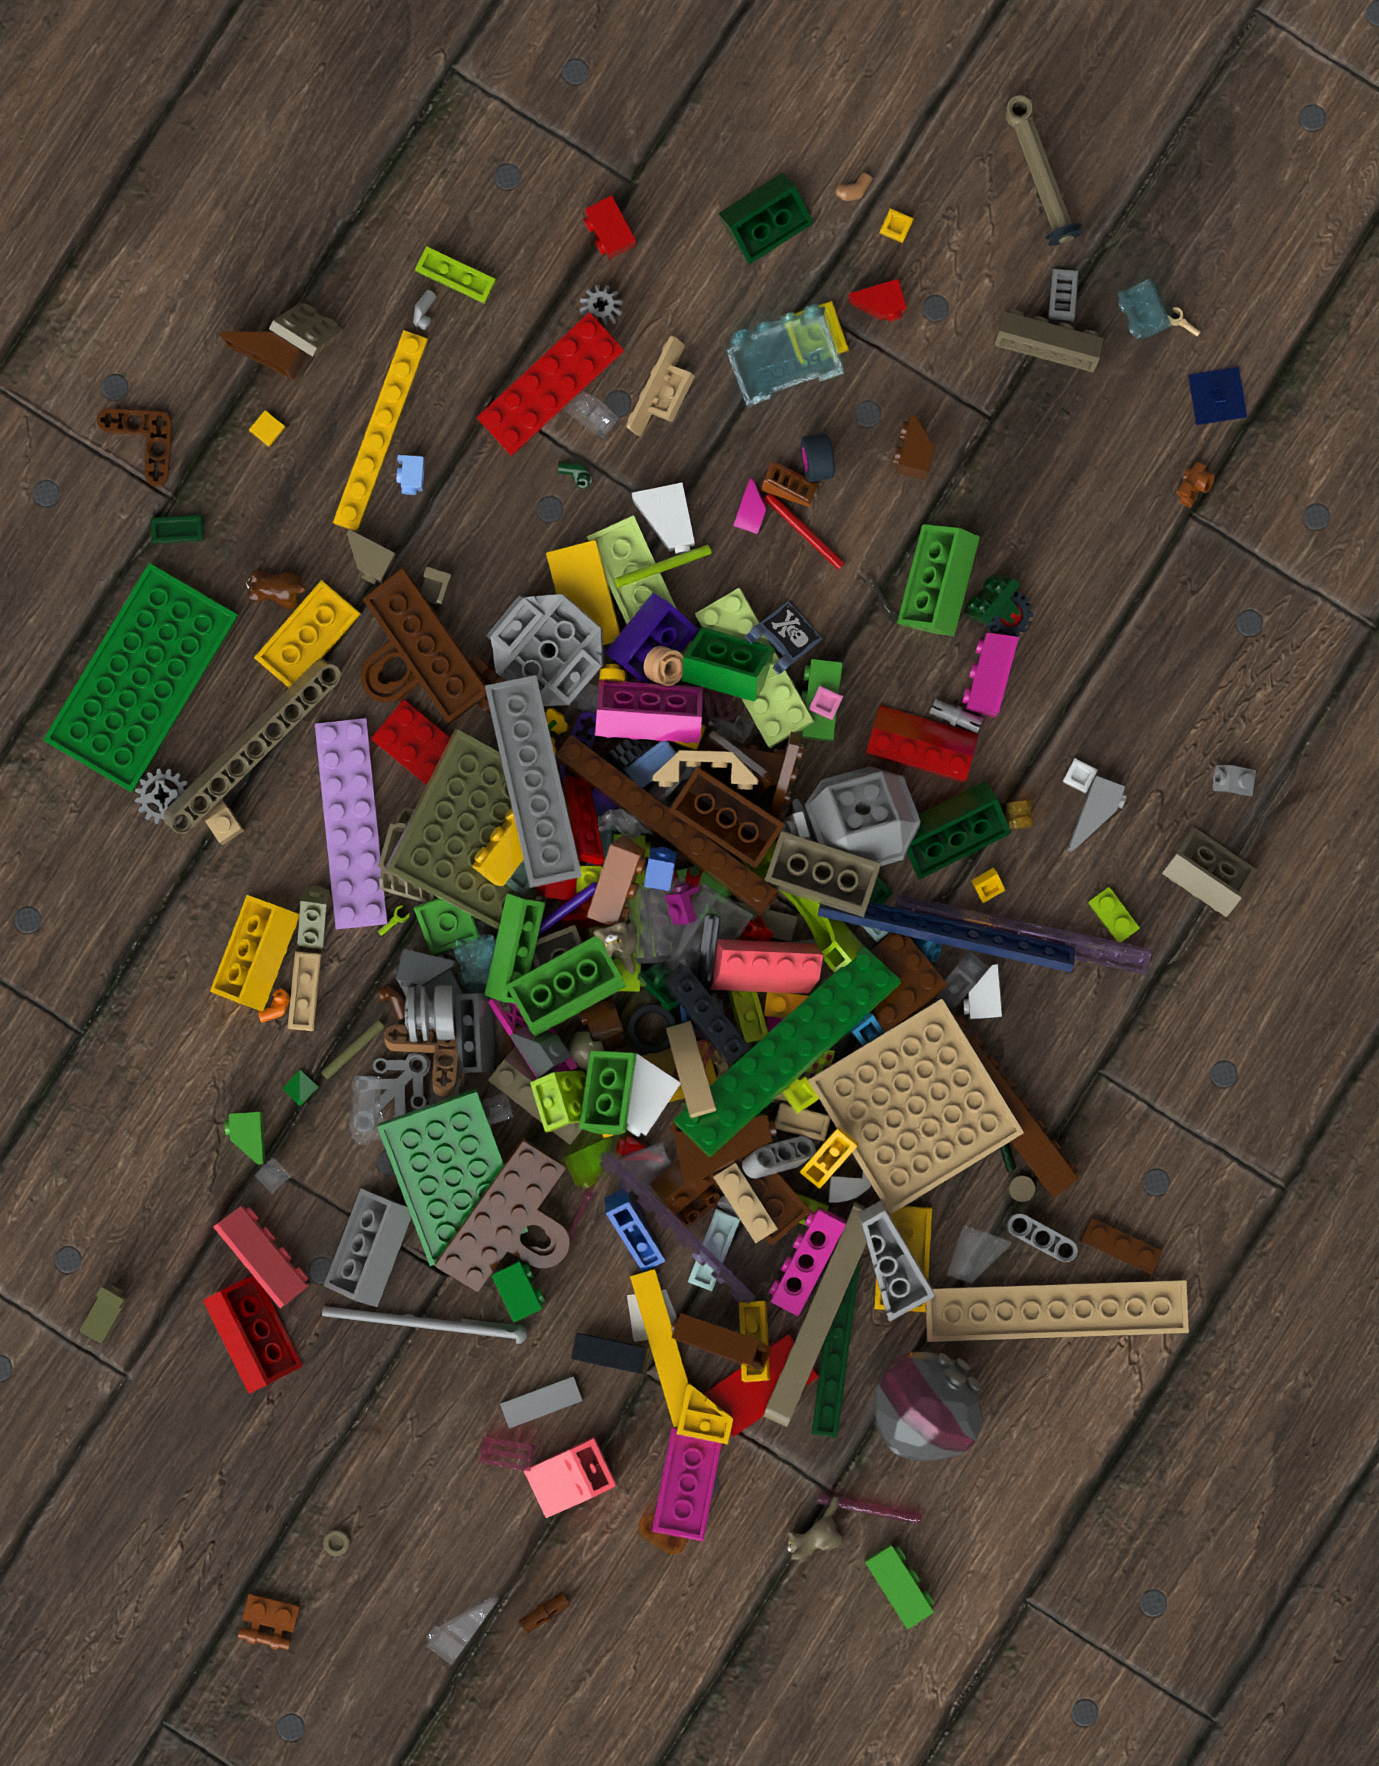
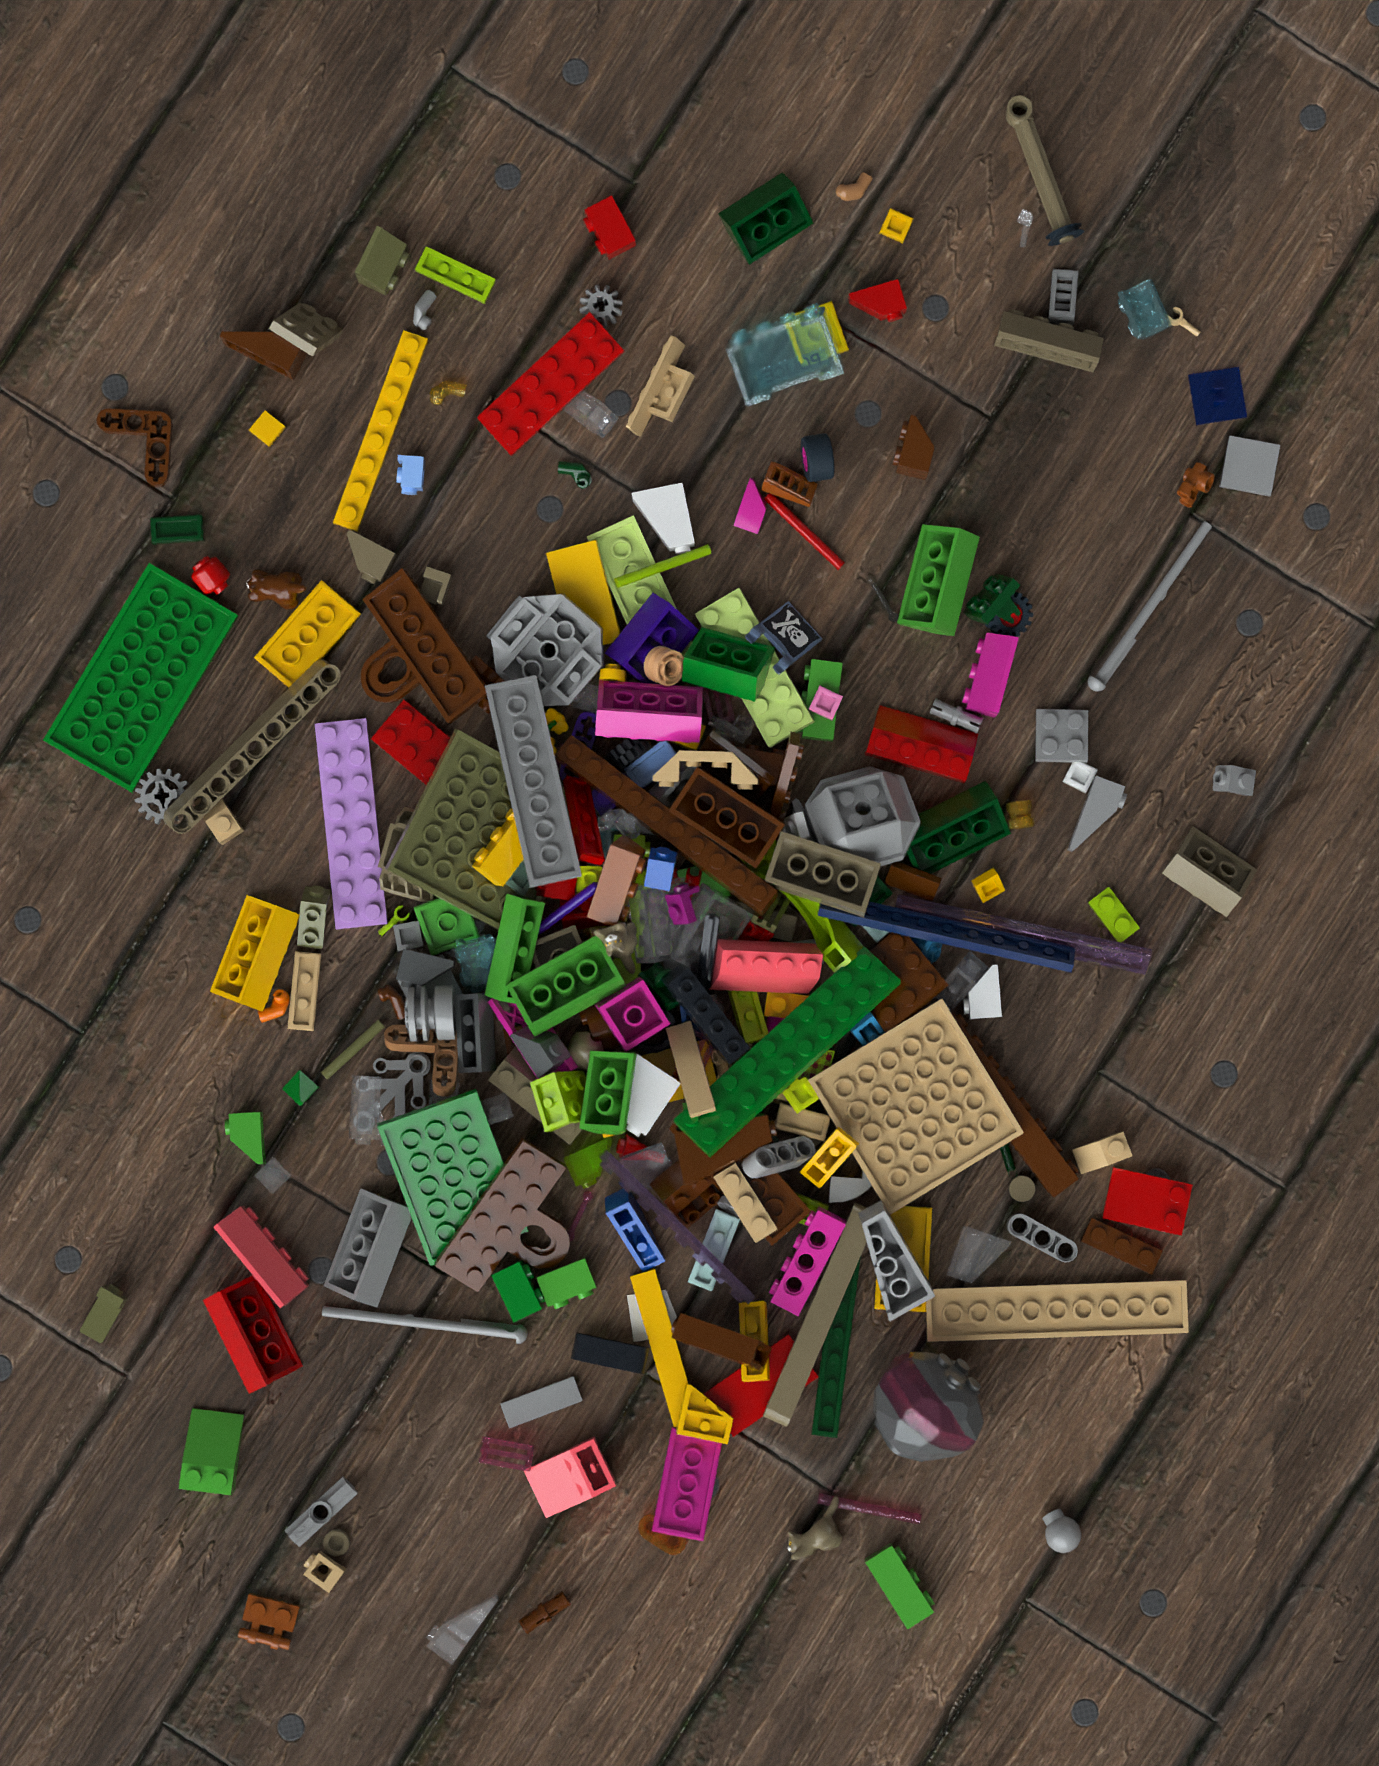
none -> bright green slope [179,1408,244,1495]
none -> red head [191,555,230,595]
none -> light grey piece [284,1476,358,1547]
none -> tan brick [303,1551,346,1593]
none -> olive slope [355,226,410,296]
none -> light grey plate [393,921,424,952]
none -> clear yellow arm [429,381,467,405]
none -> bright green brick [536,1258,597,1309]
none -> dark pink brick [595,977,670,1052]
none -> olive tile [751,892,790,933]
none -> reddish brown tile [884,862,942,902]
none -> clear hand [1017,209,1033,248]
none -> light grey plate [1035,709,1088,763]
none -> light grey piece [1043,1509,1081,1553]
none -> tan slope [1072,1132,1132,1174]
none -> light grey bar [1088,521,1212,692]
none -> red slope [1102,1167,1193,1236]
none -> light grey tile [1219,436,1280,497]

